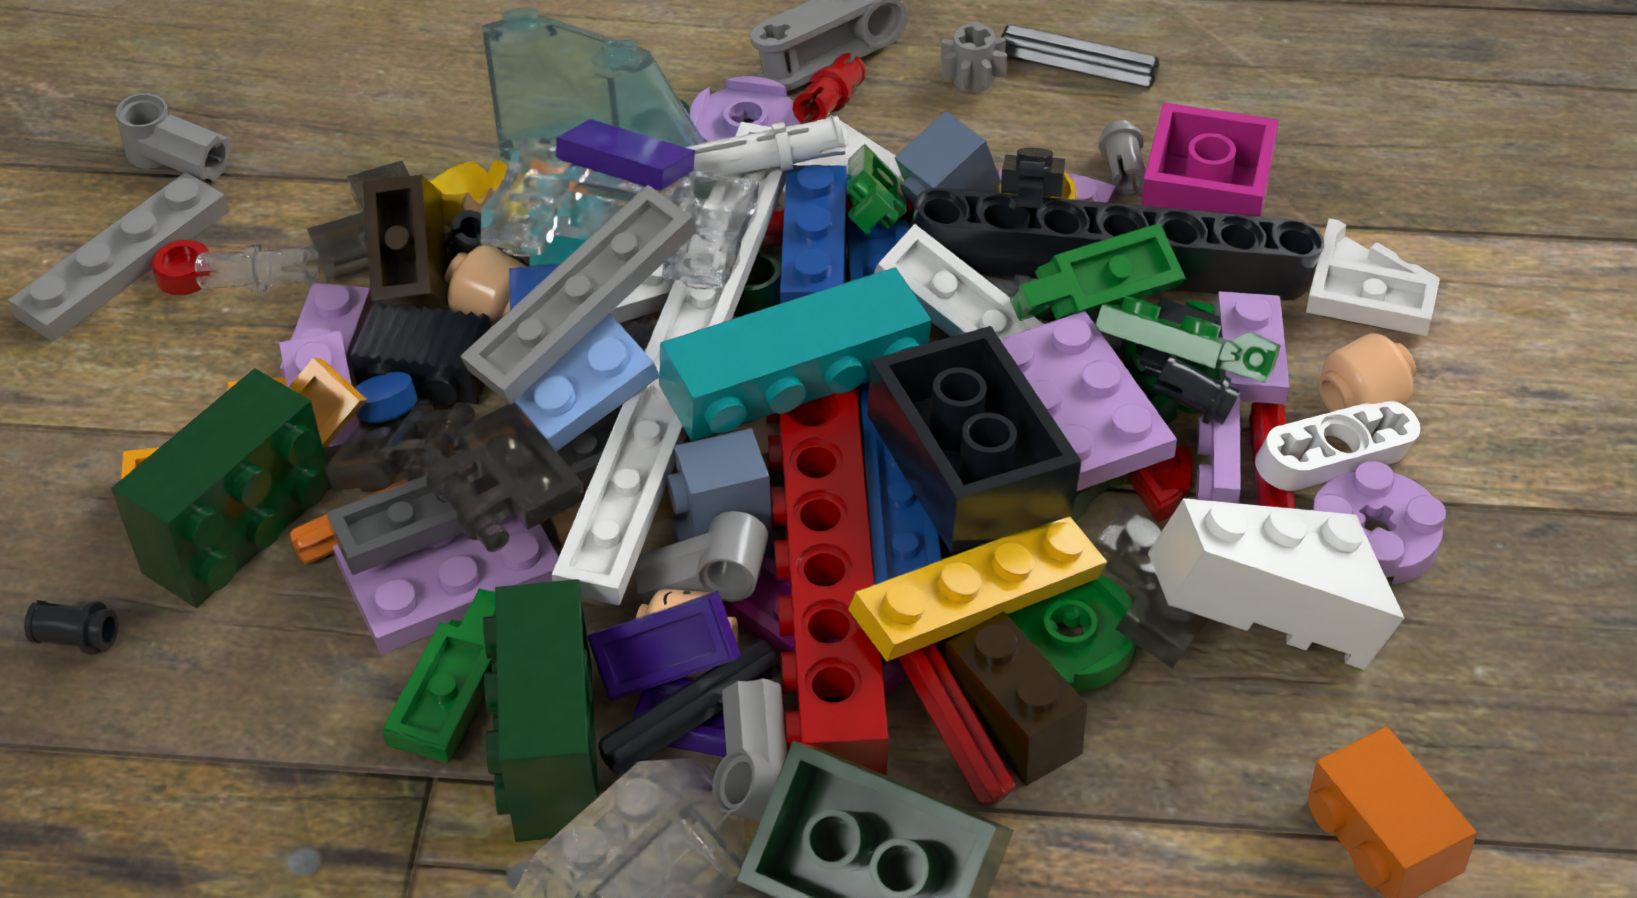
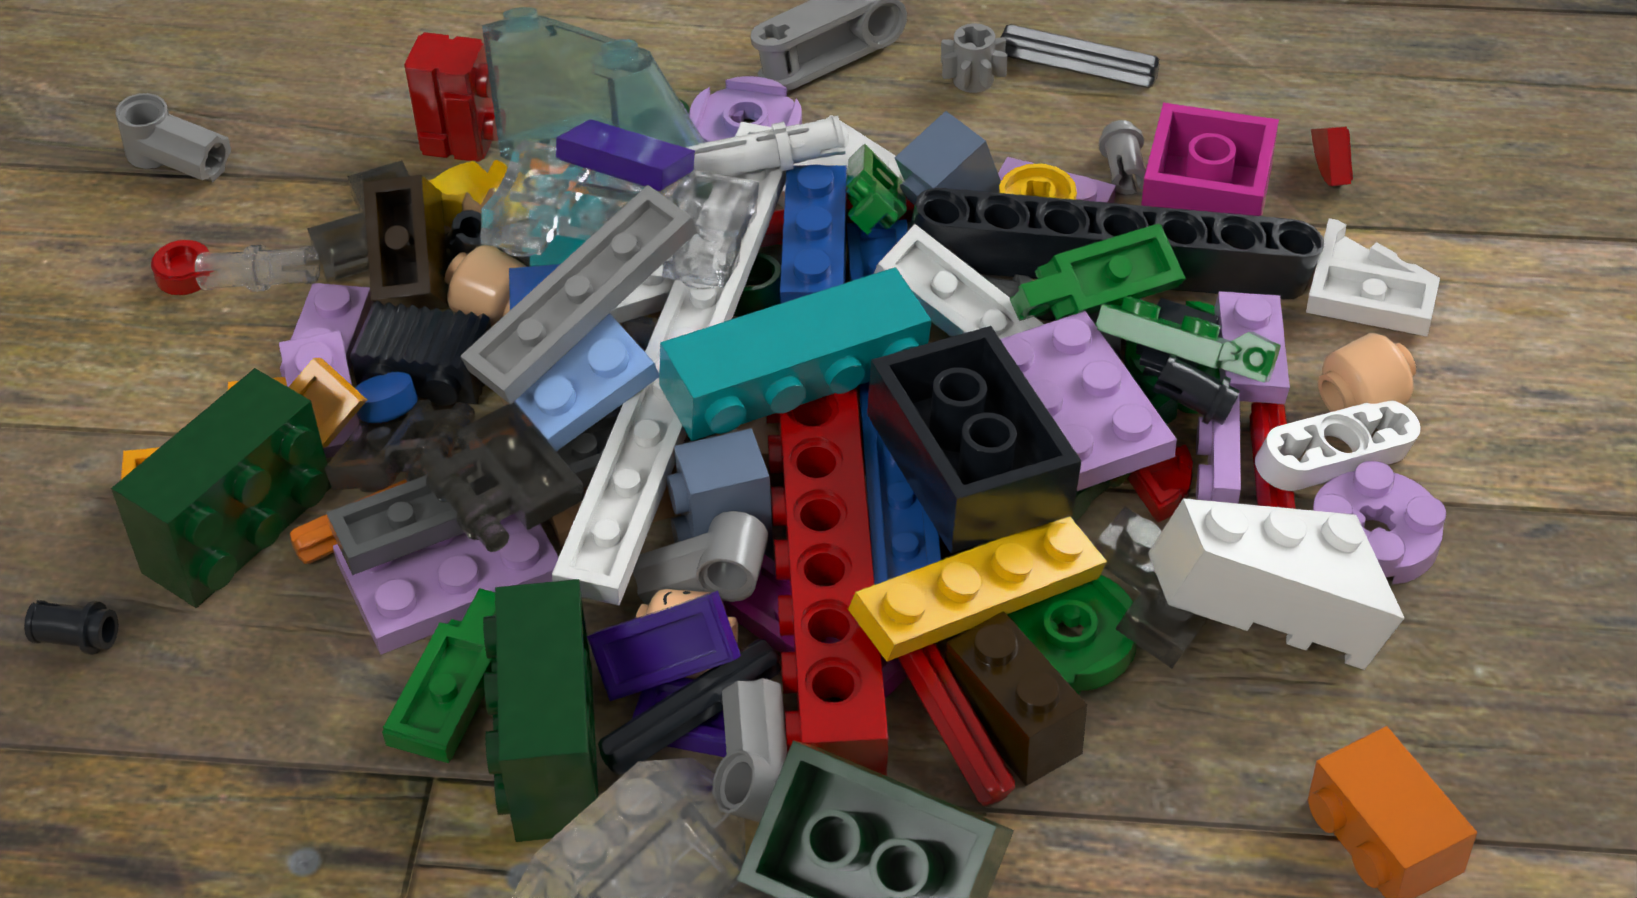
light grey plate [8,172,229,342] -> none
red pin [792,53,866,124] -> none
black plate [1000,148,1065,209] -> none
none -> red brick [404,32,504,162]
none -> red tile [1311,126,1353,186]

